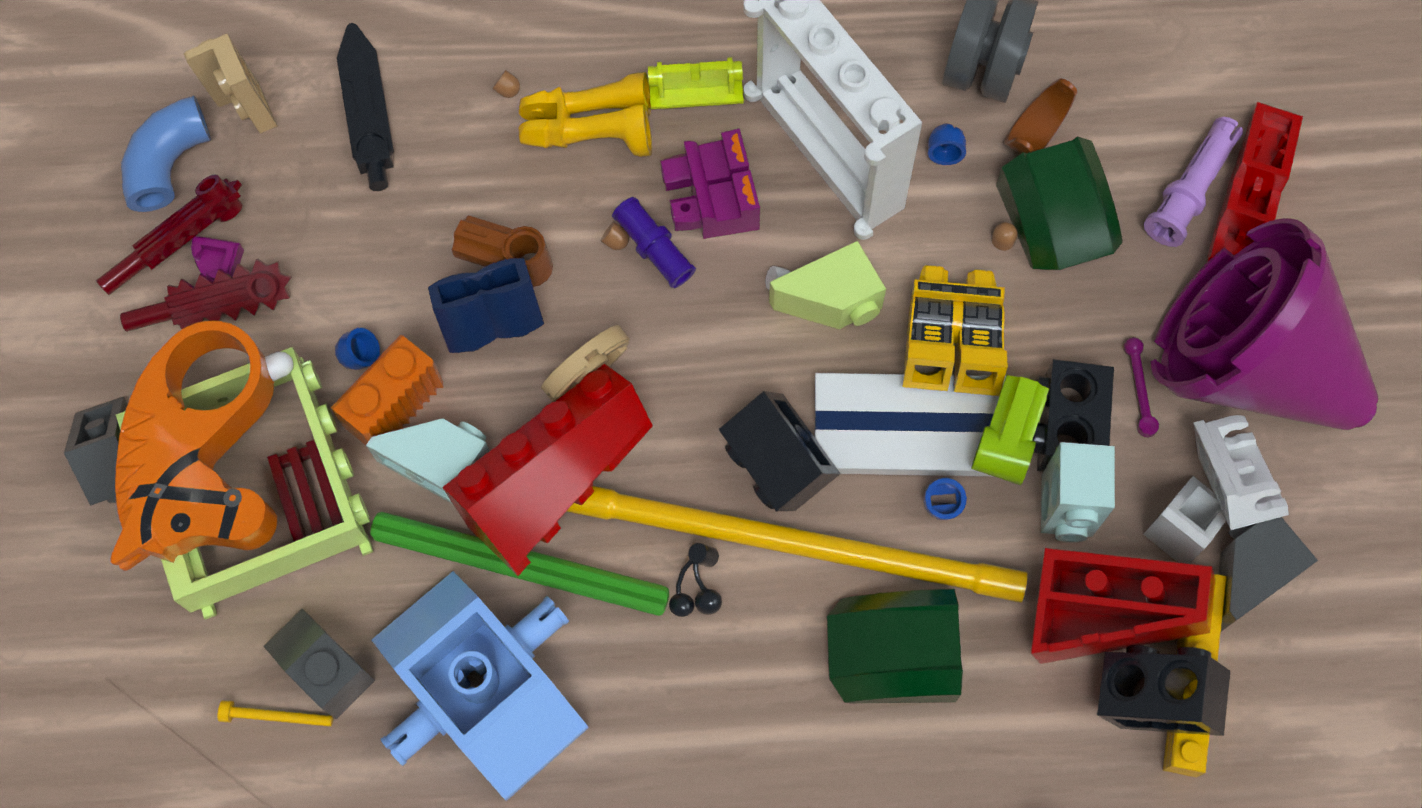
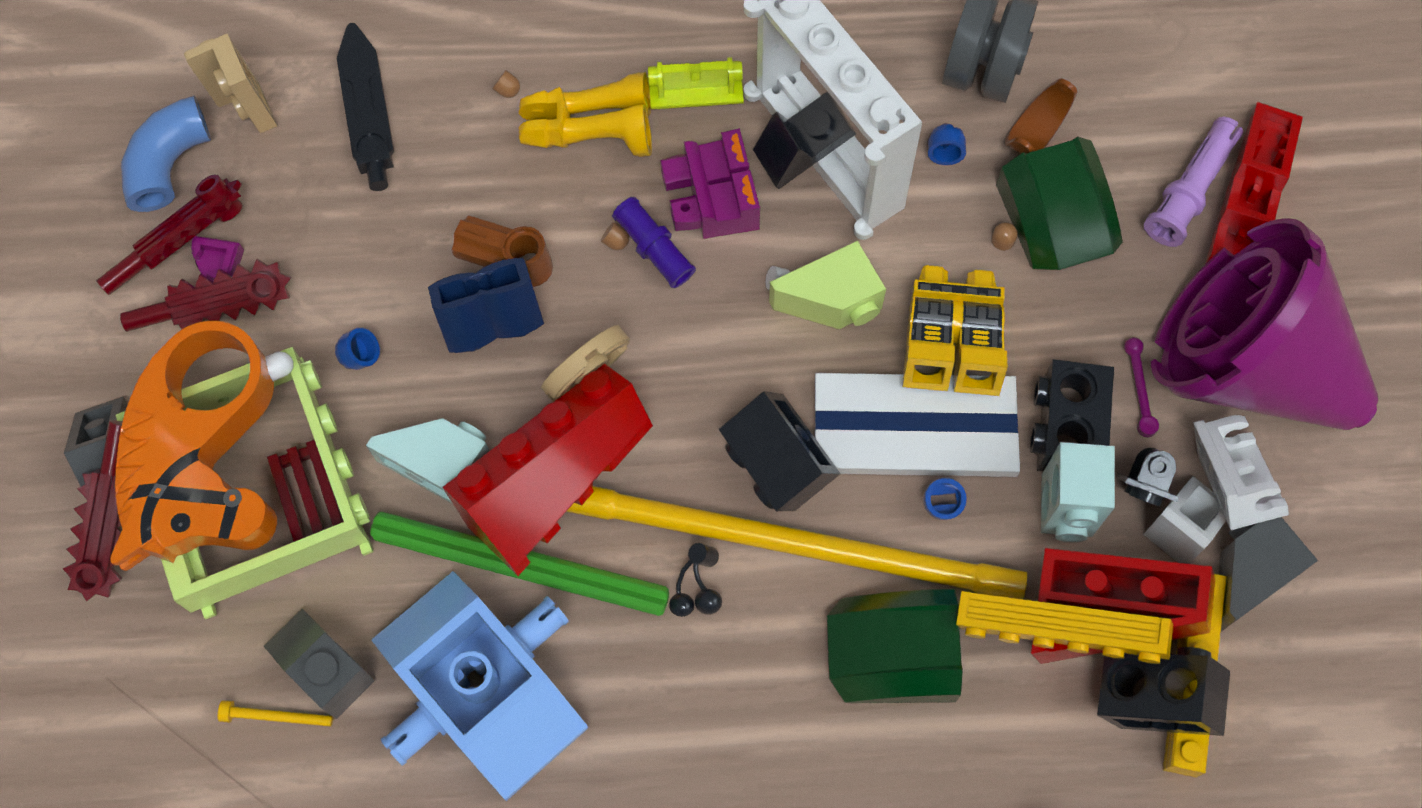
orange brick [331,335,443,445] -> none
lime piece [971,375,1049,486] -> none
none -> dark red piece [63,420,123,602]
none -> black slope [753,92,856,189]
none -> yellow piece [956,591,1173,664]
none -> hinge [1116,448,1179,506]

